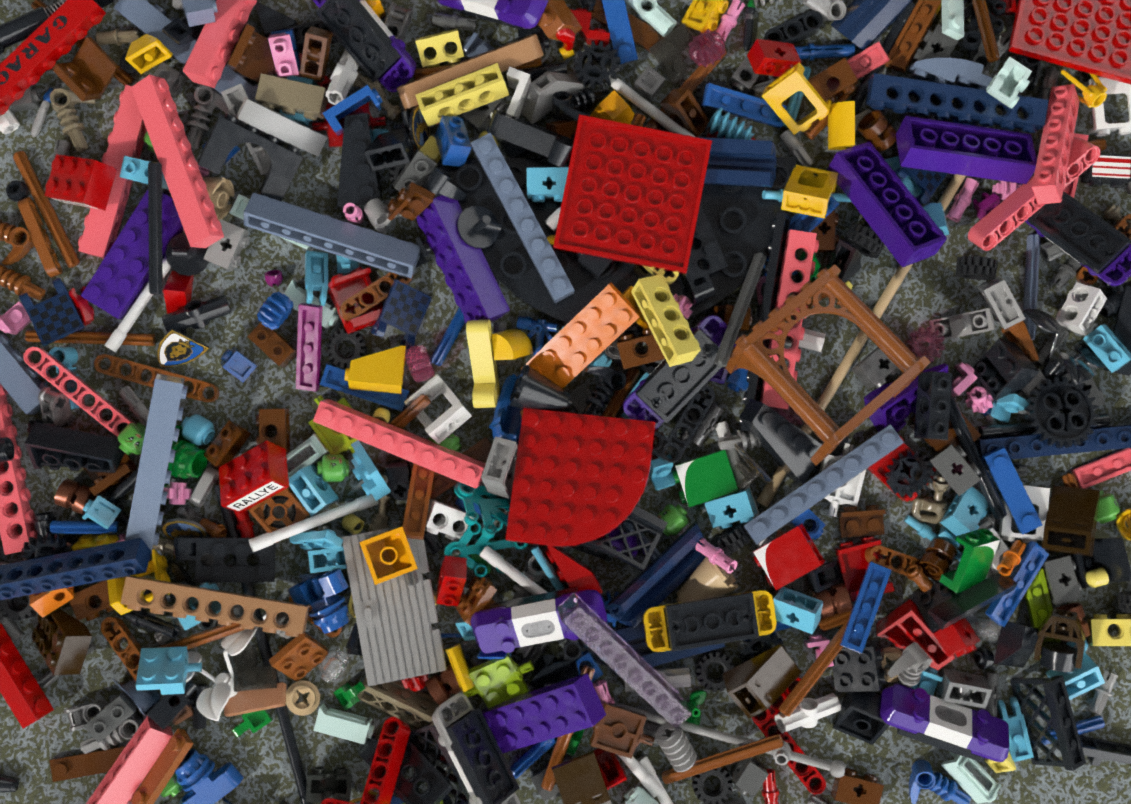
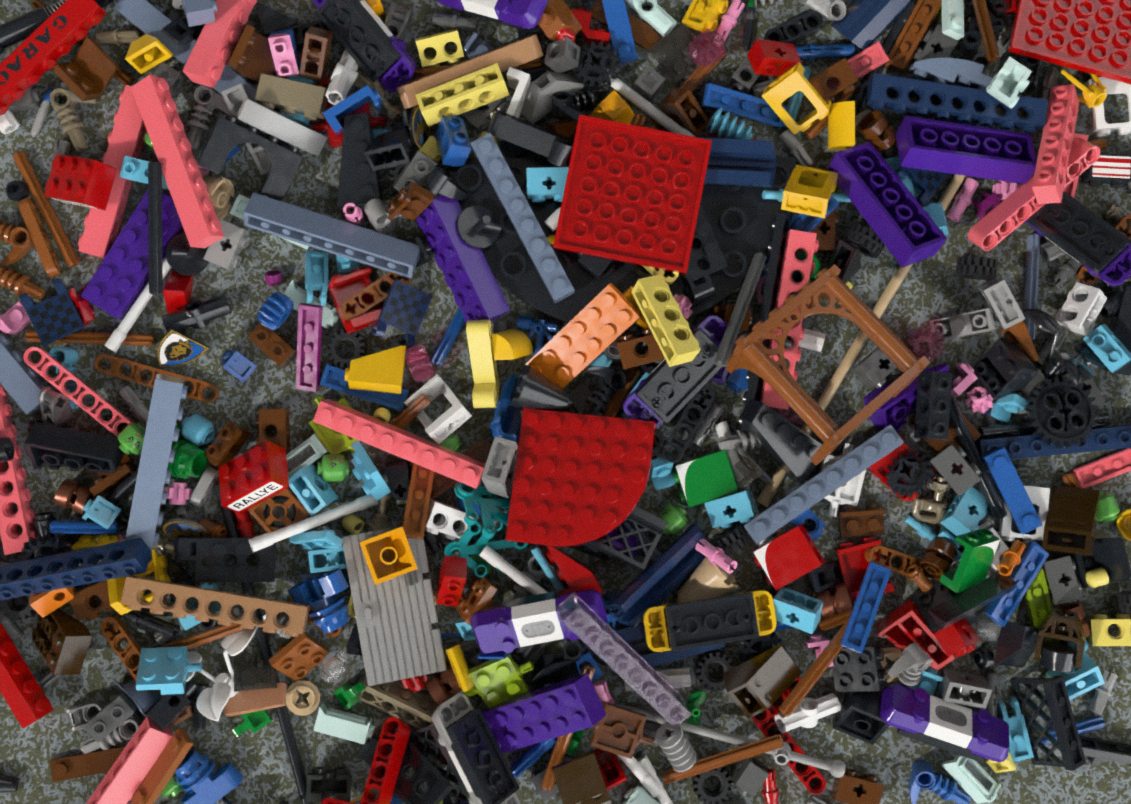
none -> flat silver brick [545,37,580,74]

